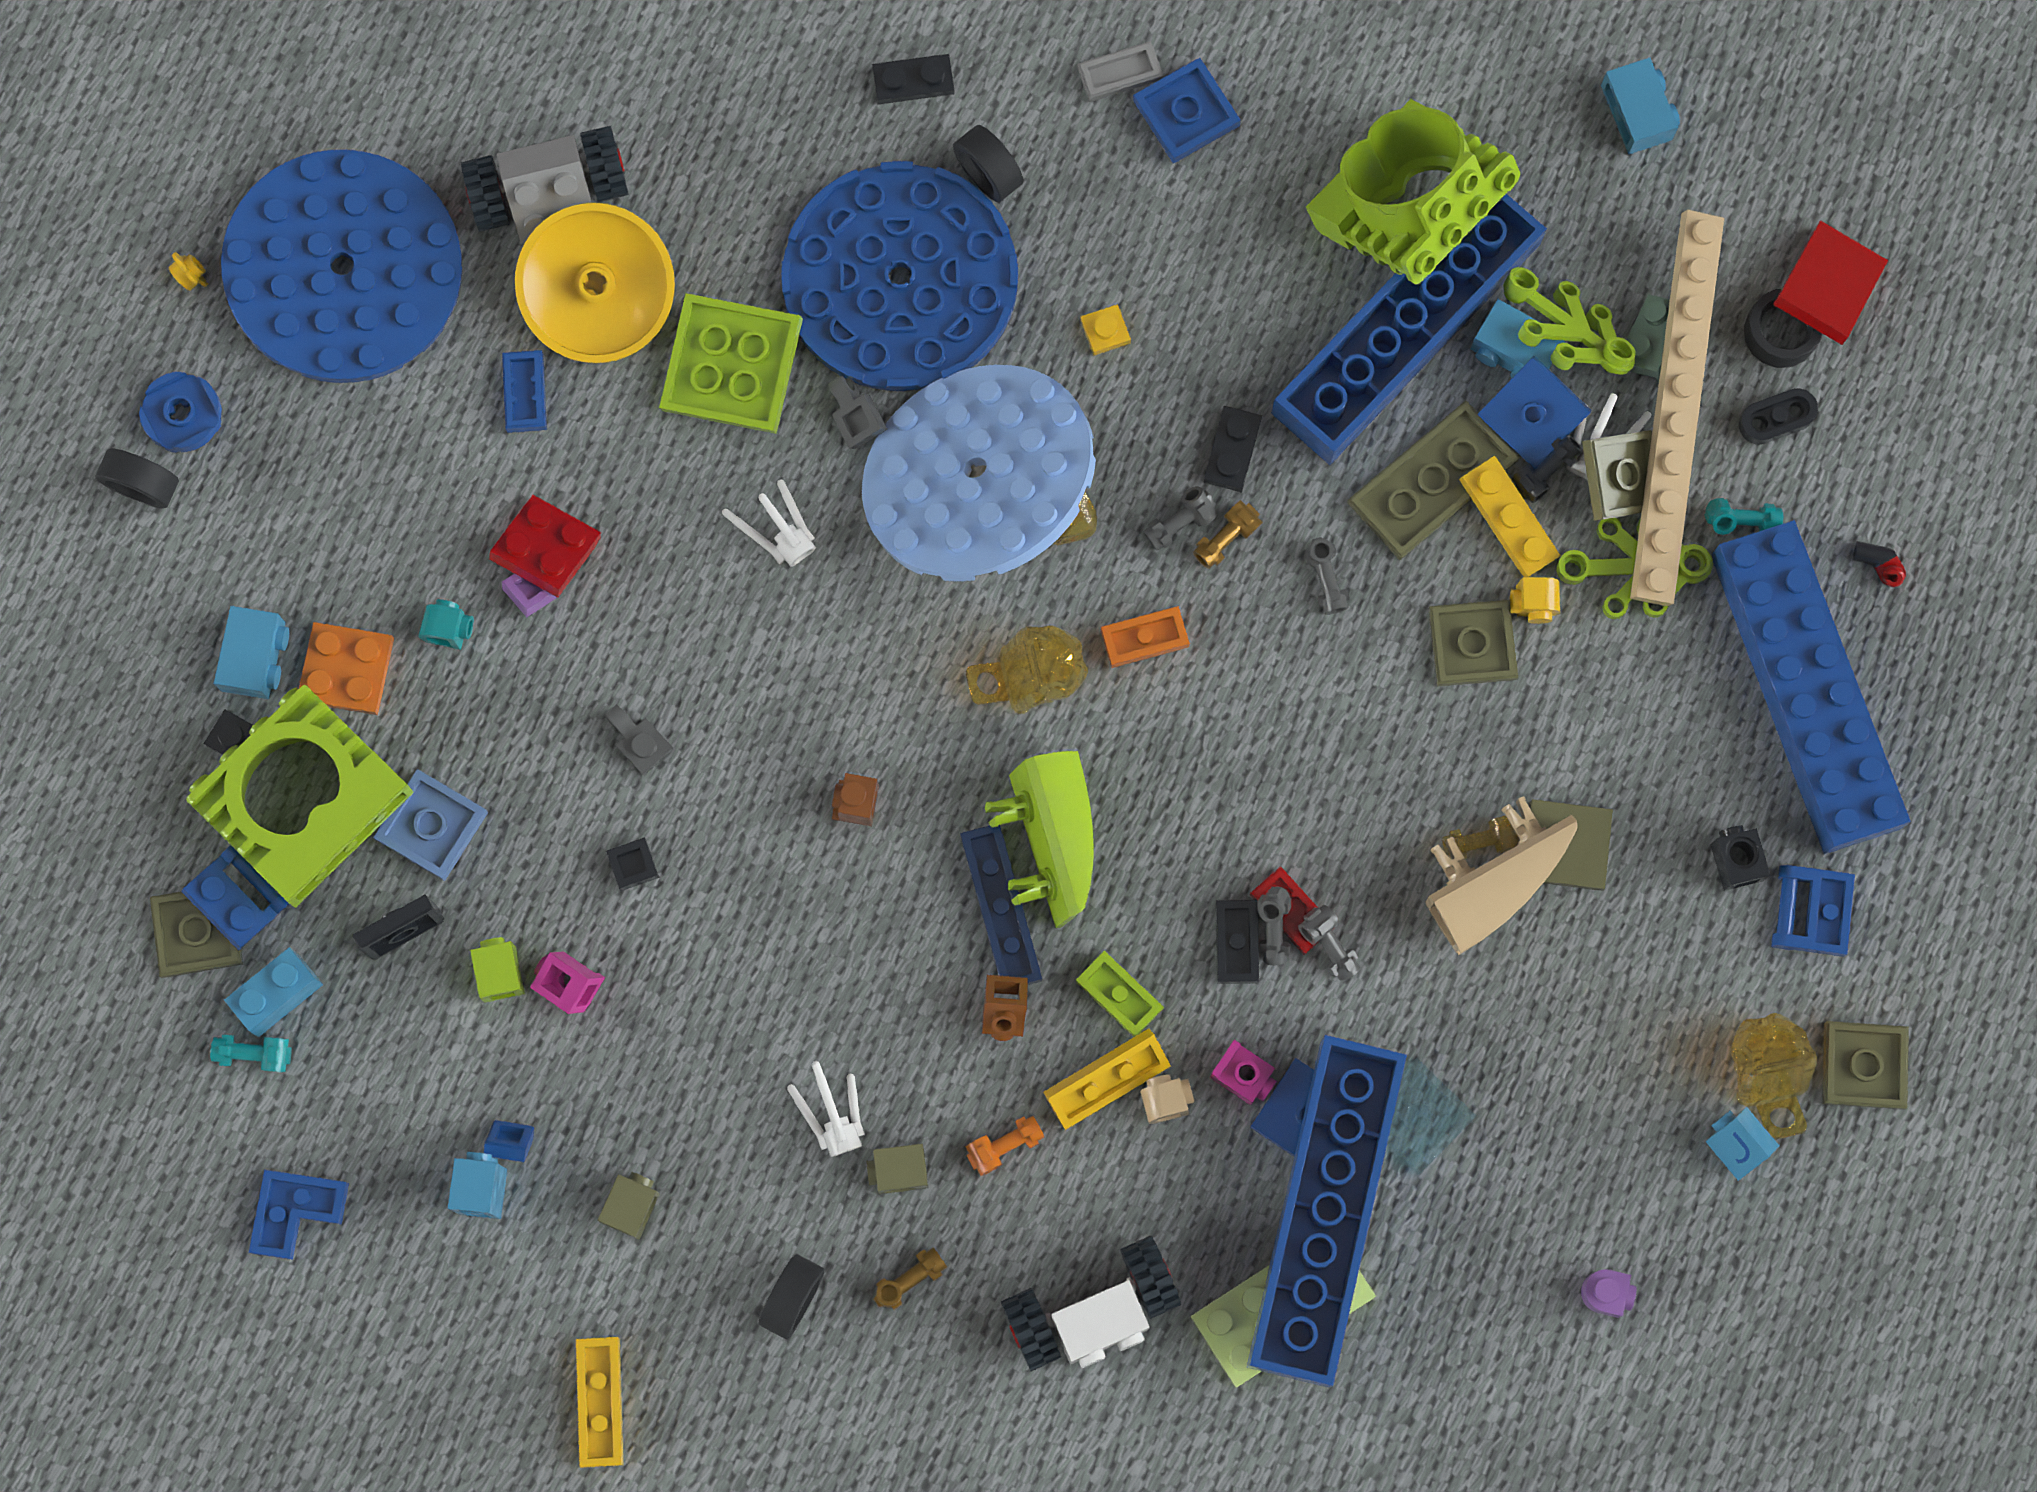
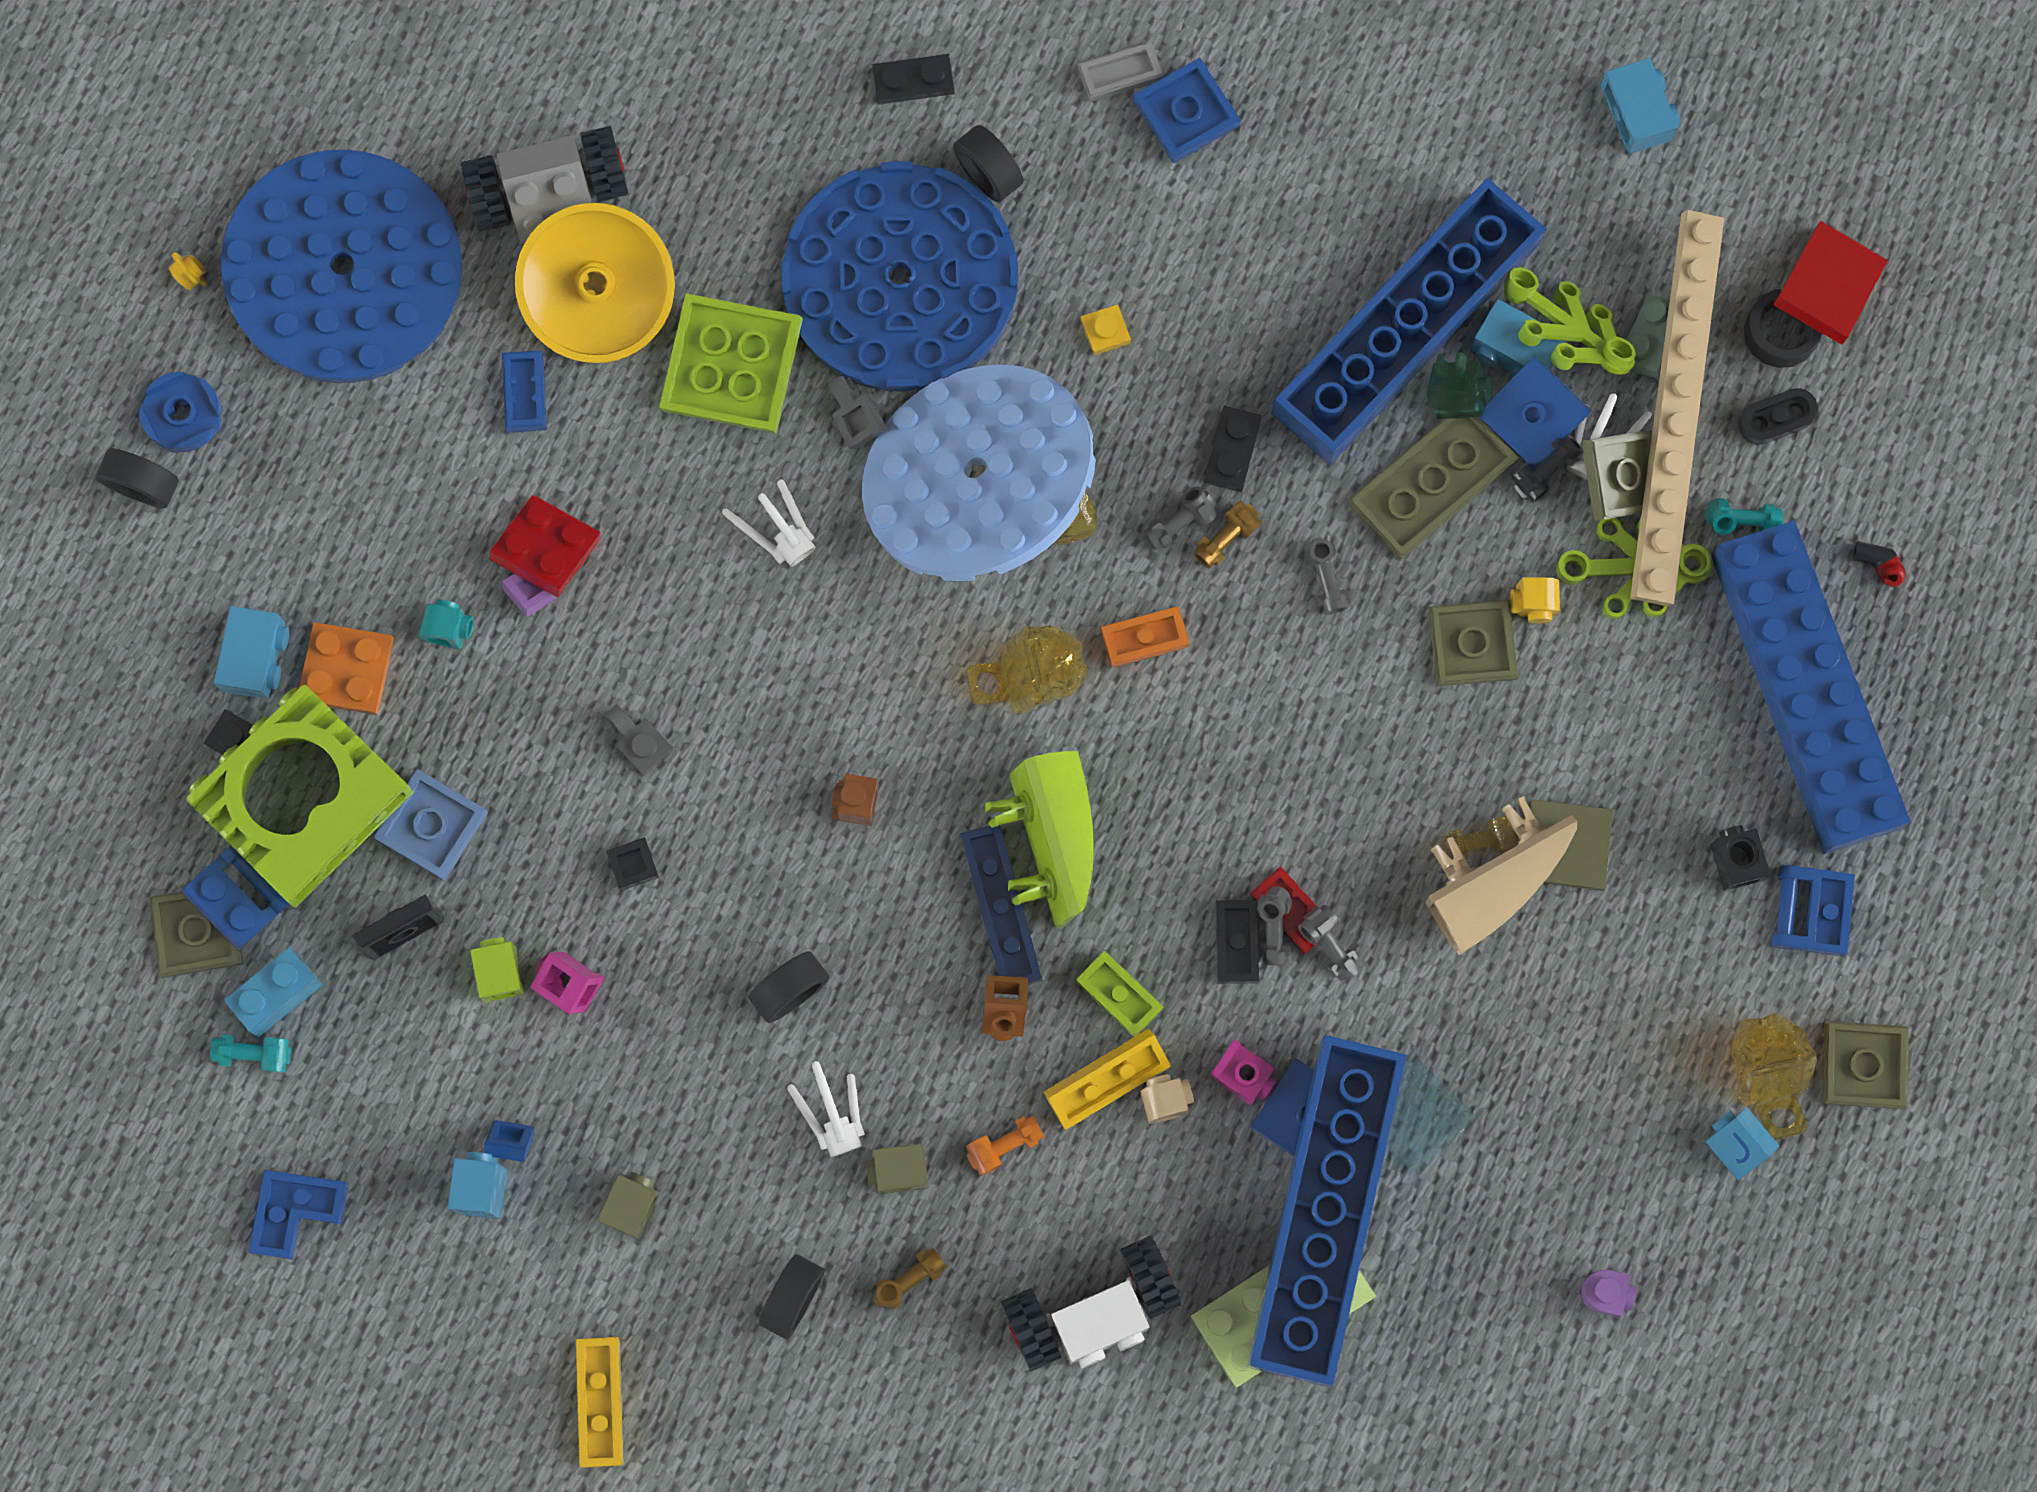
lime hose [1306,99,1520,284] -> none
yellow plate [1459,456,1561,577] -> none
none -> black tyre [748,951,830,1023]
none -> clear green brick [1426,353,1493,419]

